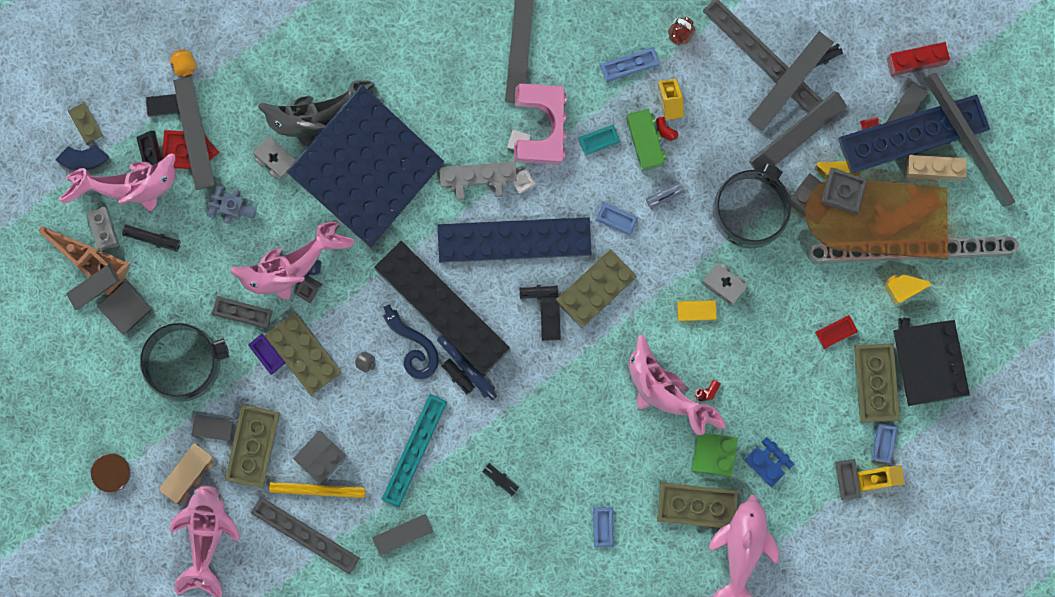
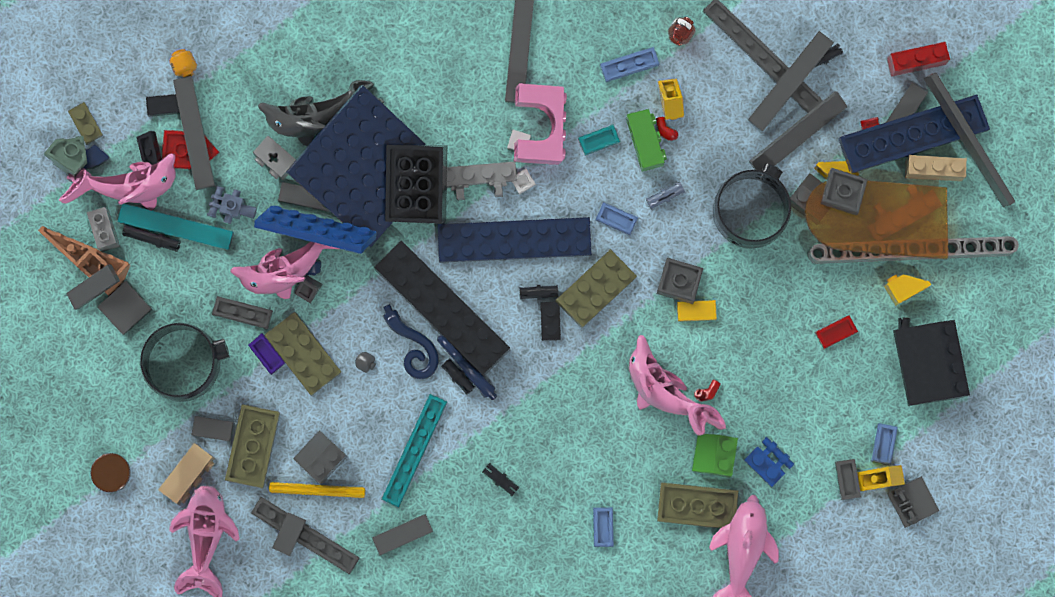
light grey brick [701,263,747,306] -> none
olive plate [854,343,900,423] -> none
none -> sand green plate [44,136,87,177]
none -> teal tile [117,204,234,250]
none -> blue plate [254,206,377,254]
none -> dark grey tile [272,512,307,556]
none -> dark grey tile [278,182,330,212]
none -> black slope [385,145,448,224]
none -> dark grey tile [656,258,703,304]
none -> dark grey hinge [887,476,939,528]

